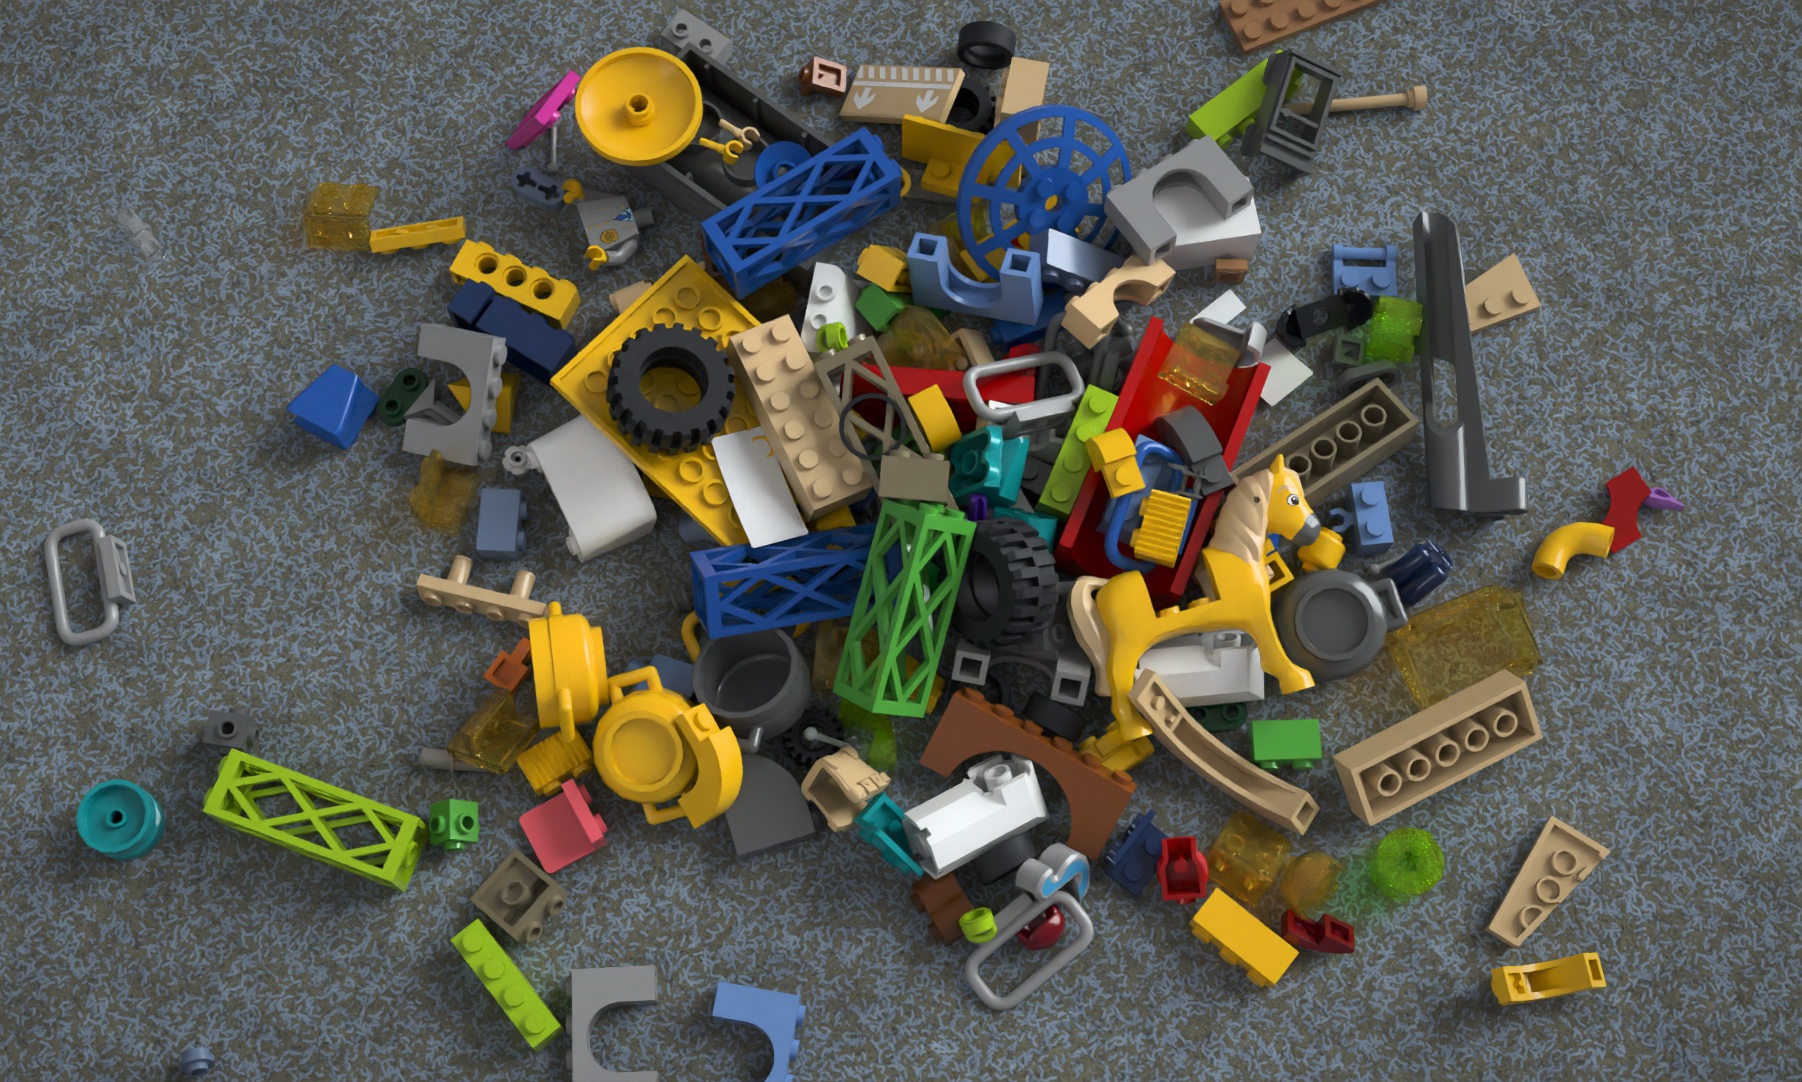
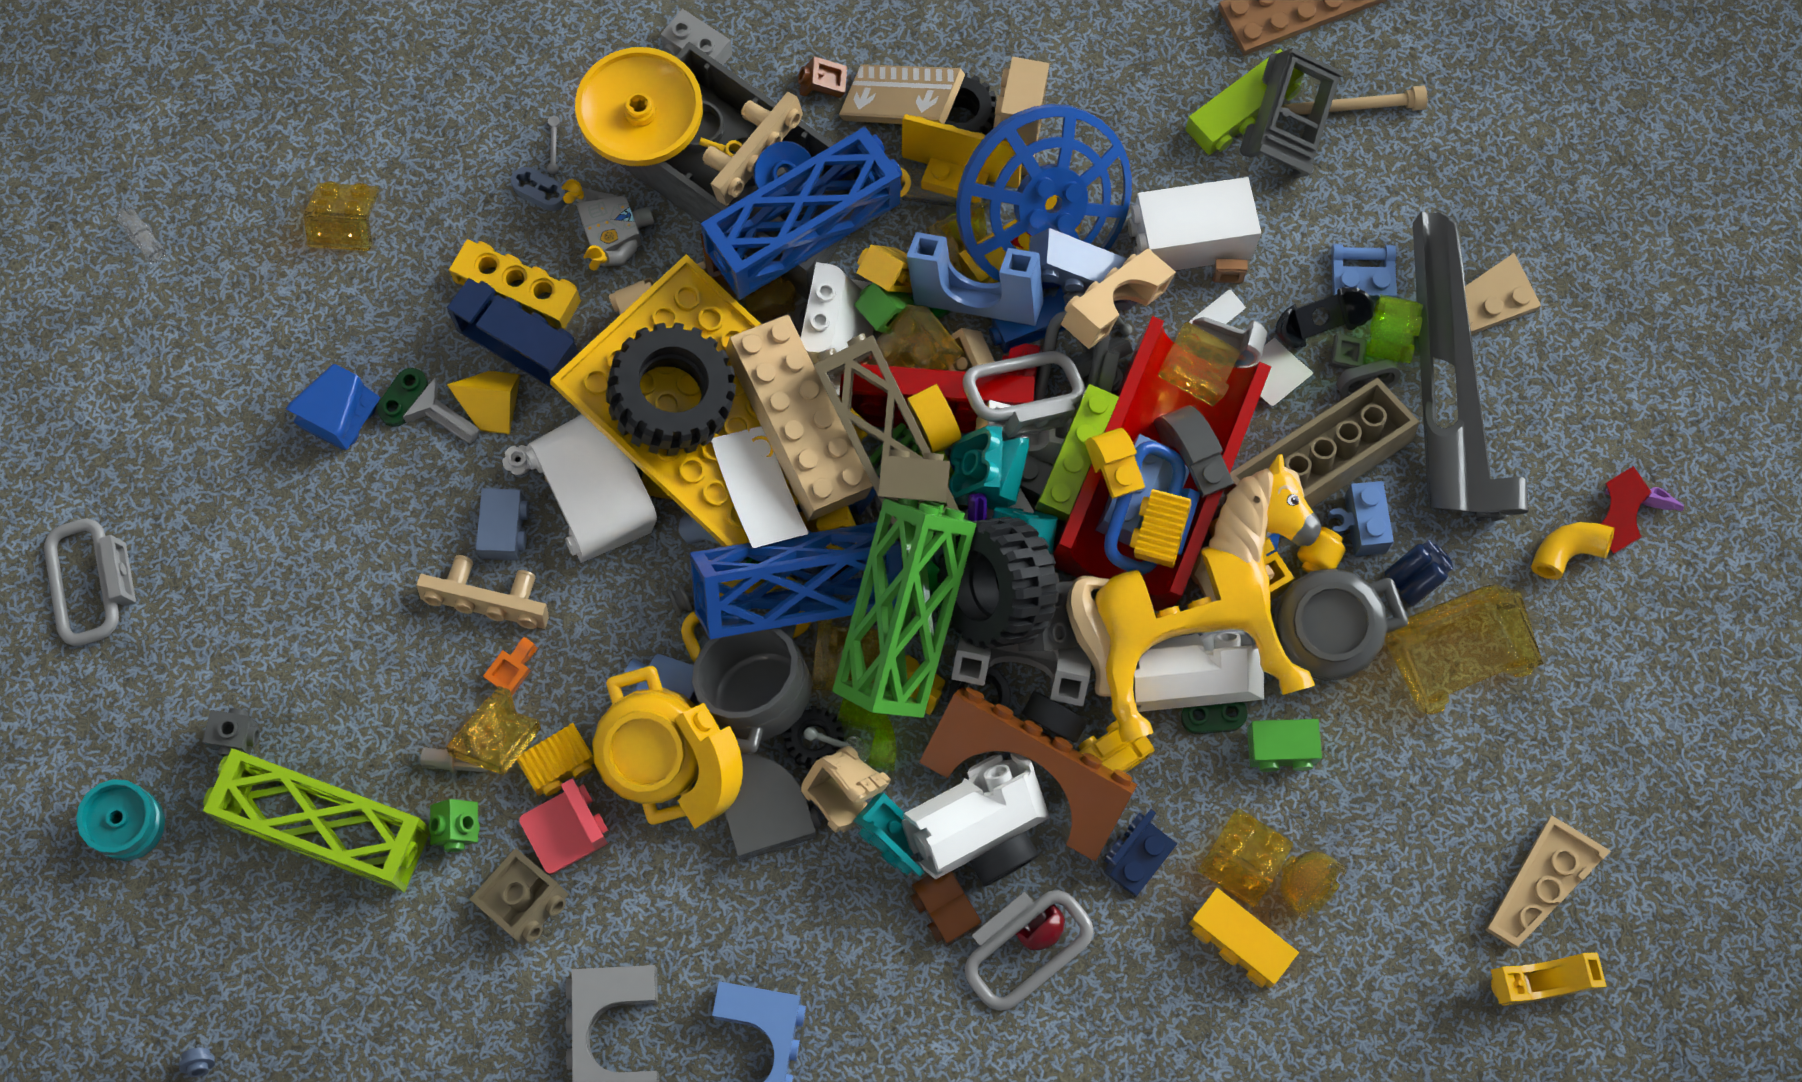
yellow plate [369,216,466,254] -> none
light grey arch [402,323,507,466] -> none
clear yellow bracket [408,449,480,538] -> none
lime brick [450,918,566,1052] -> none
dark pink plate [505,70,581,151] -> none
yellow piece [528,601,609,743] -> none
tan hand [718,119,760,151] -> none
lime tile [816,322,848,354] -> none
black piece [839,393,906,460] -> none
black tyre [957,21,1016,70] -> none
lime tile [959,907,997,943] -> none
light grey animal [1015,843,1091,902] -> none
light grey arch [1104,134,1254,266] -> none
tan arch [1127,668,1320,836] -> none
red hand [1156,836,1209,904] -> none
dark grey piece [1160,462,1208,502] -> none
dark red slope [1281,909,1355,954] -> none
tan brick [1332,669,1543,827] -> none
light grey hinge [1367,541,1425,576] -> none
clear neon green brick [1368,827,1444,901] -> none
none -> tan plate [703,91,803,206]

